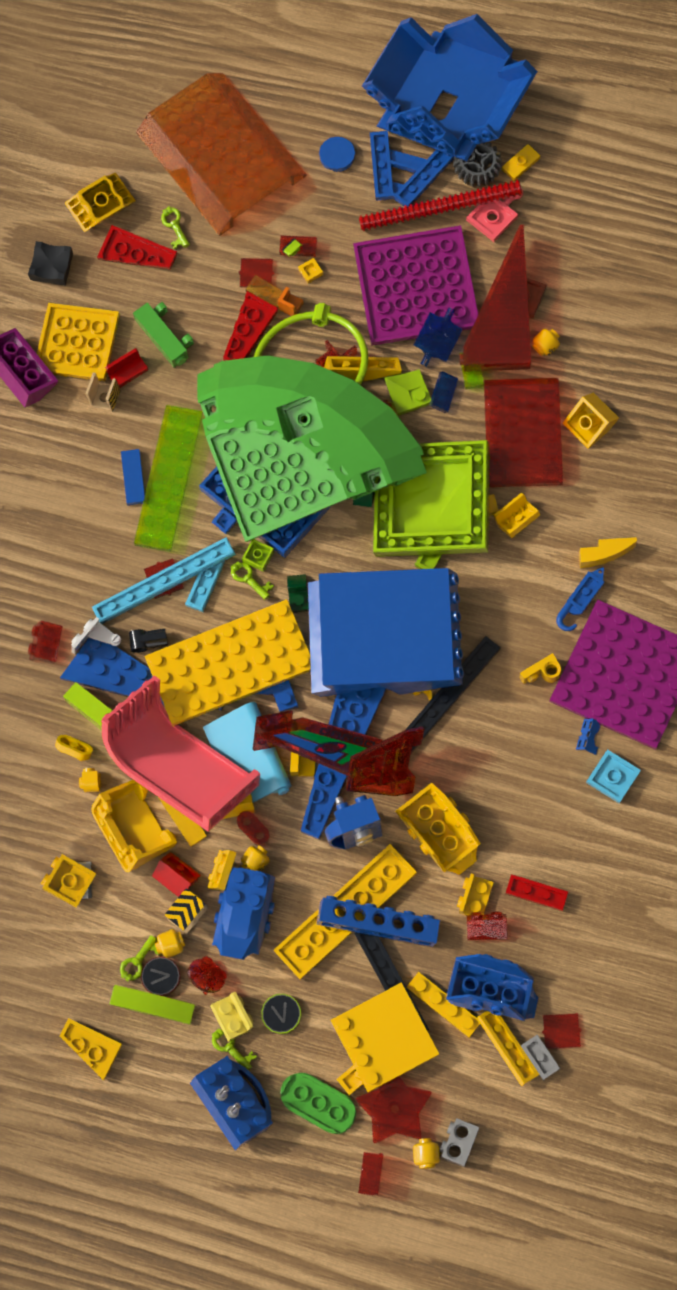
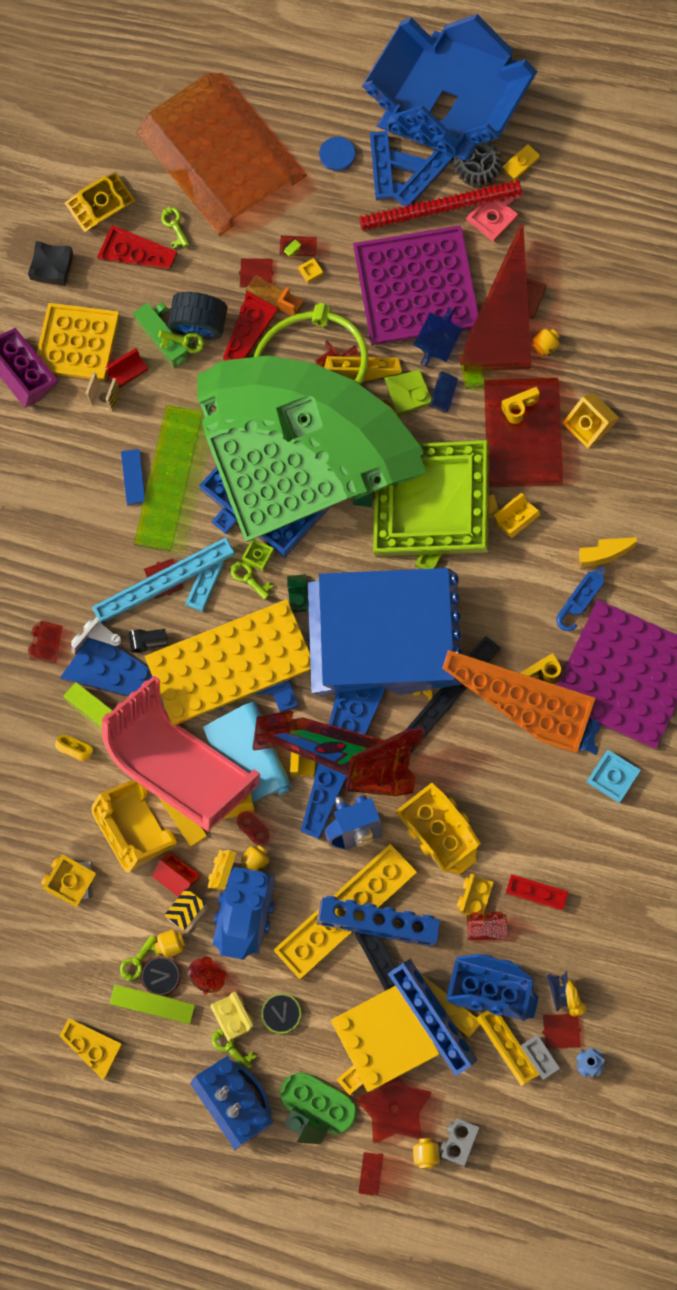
yellow plate [79,768,101,793] -> none
none -> lime piece [158,330,205,353]
none -> black wheel [168,292,228,340]
none -> dark green slope [284,1107,329,1144]
none -> blue brick [388,958,478,1076]
none -> orange wing [442,650,595,753]
none -> yellow plate [501,387,539,424]
none -> piece [547,971,587,1016]
none -> medium blue brick [576,1048,605,1079]

